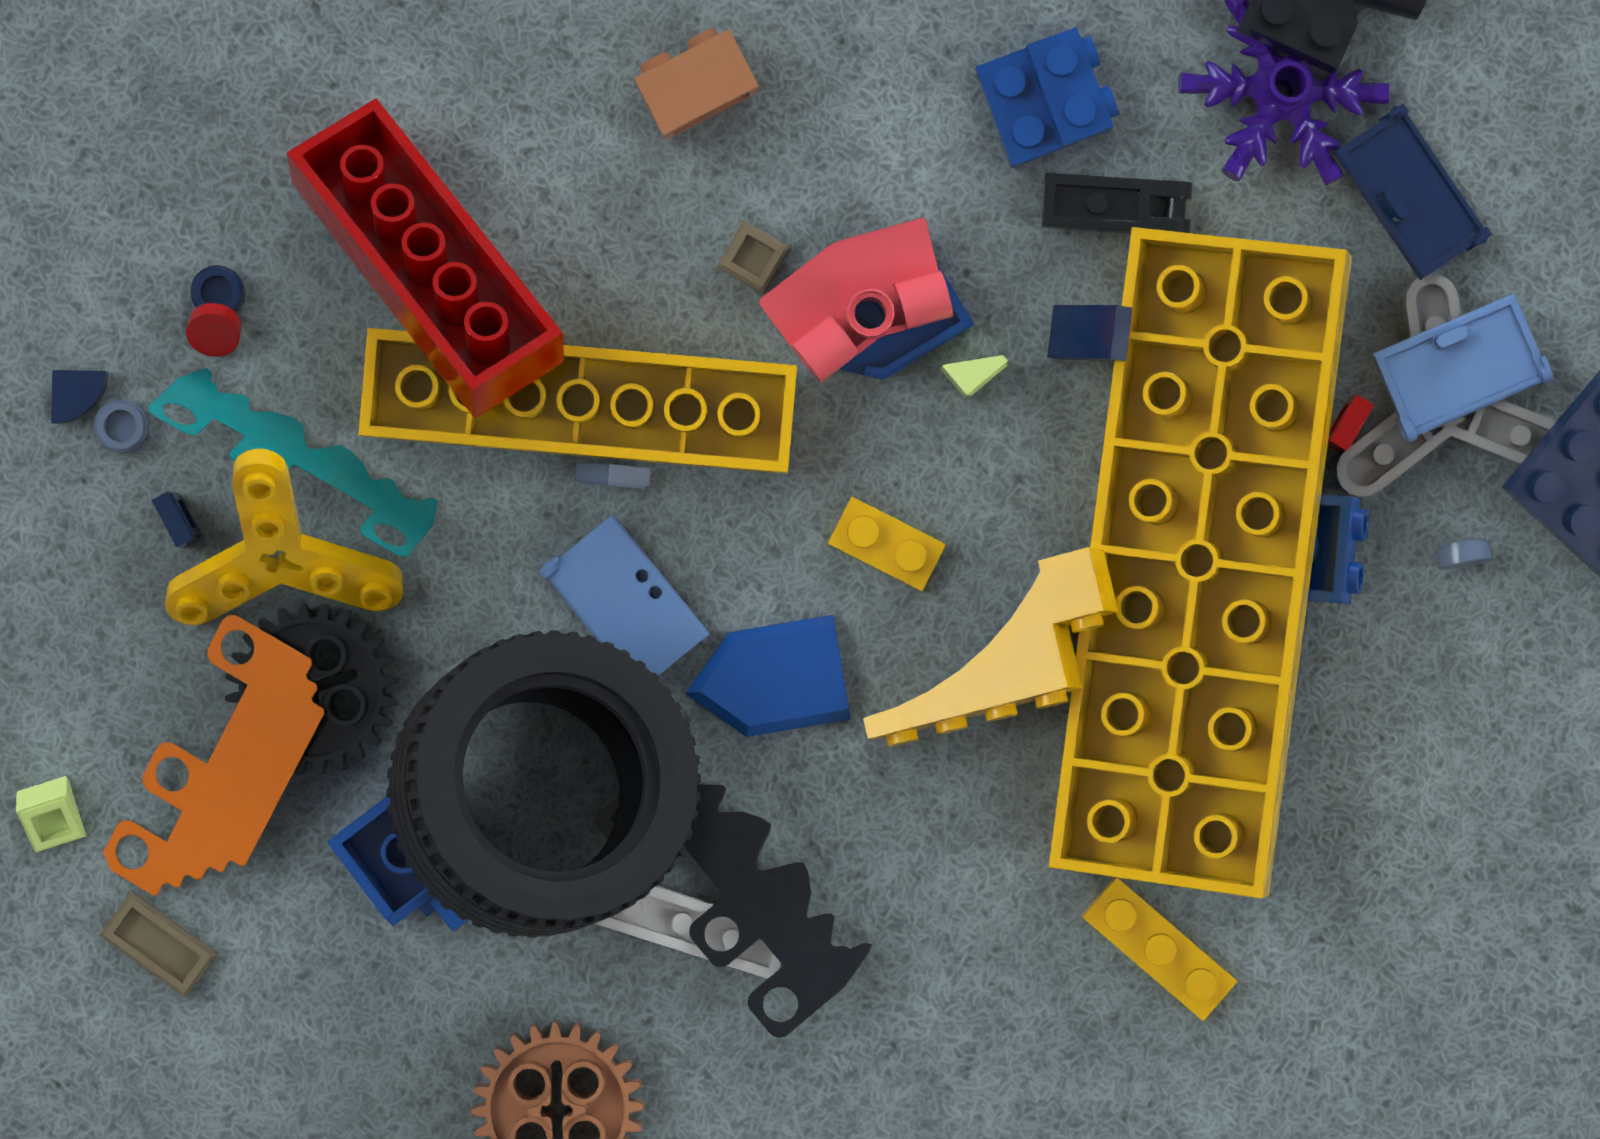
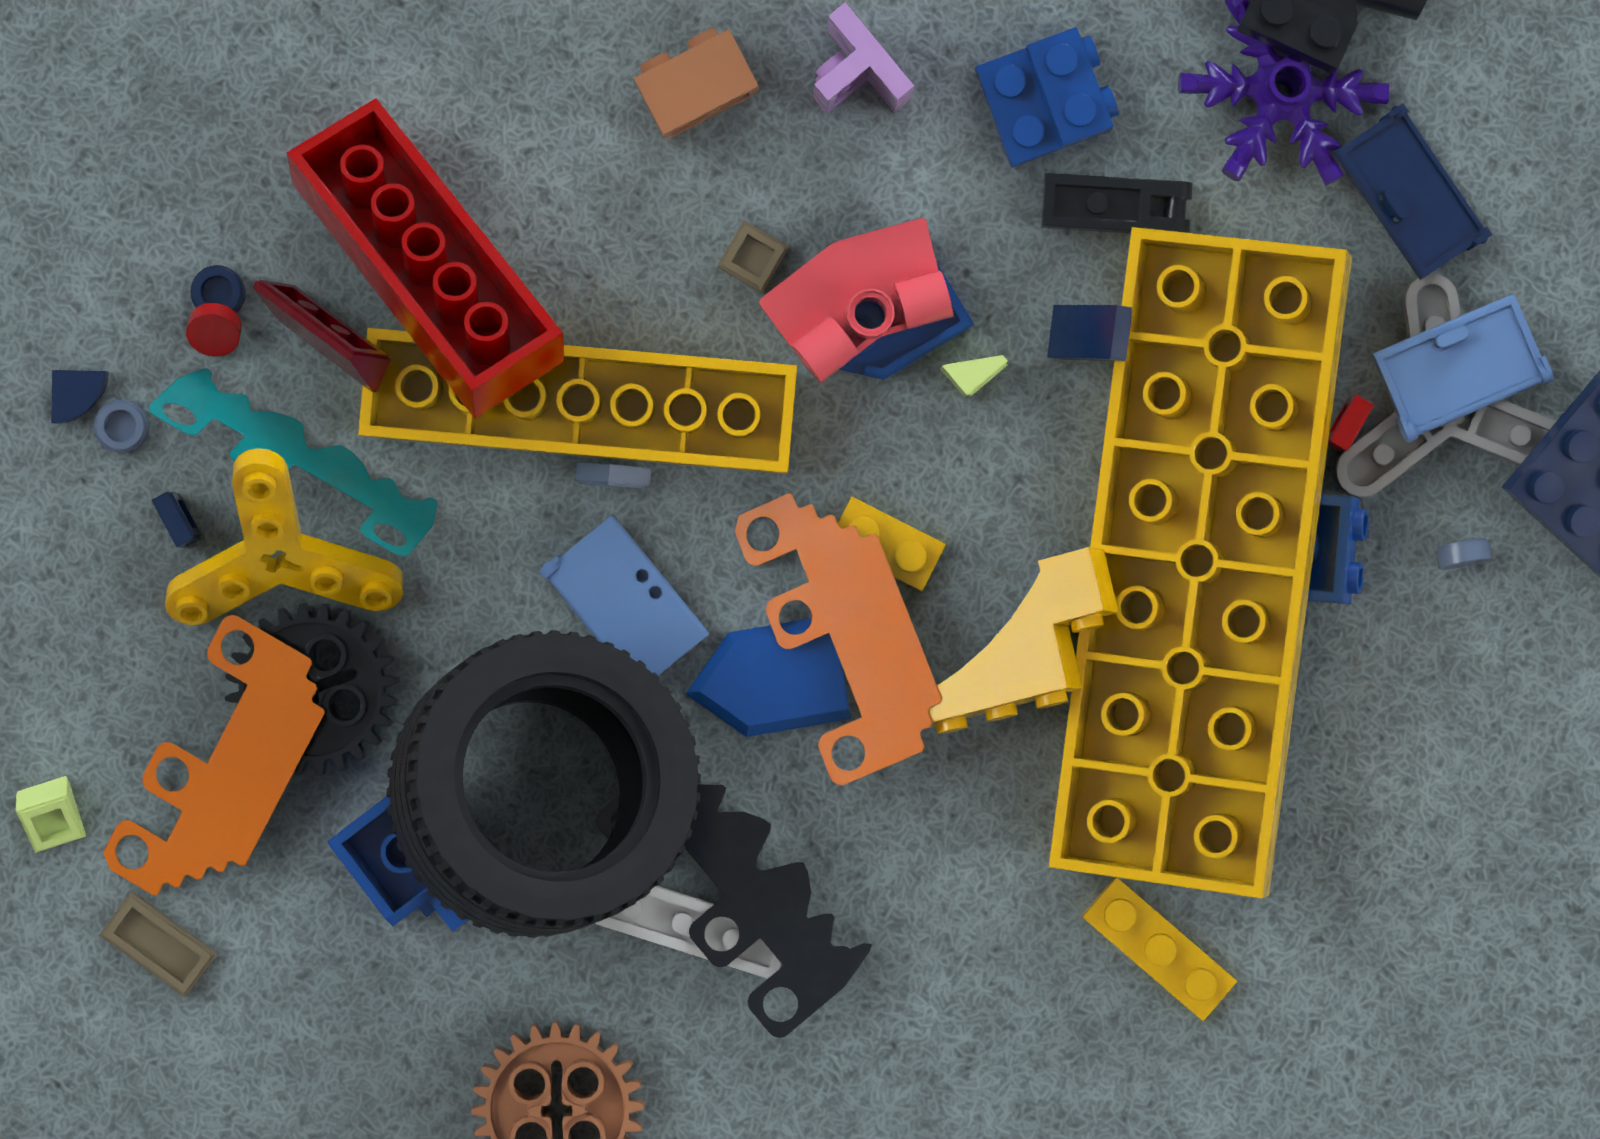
none -> dark red slope [253,280,391,392]
none -> orange piece [735,493,942,785]
none -> lavender bracket [813,2,914,114]

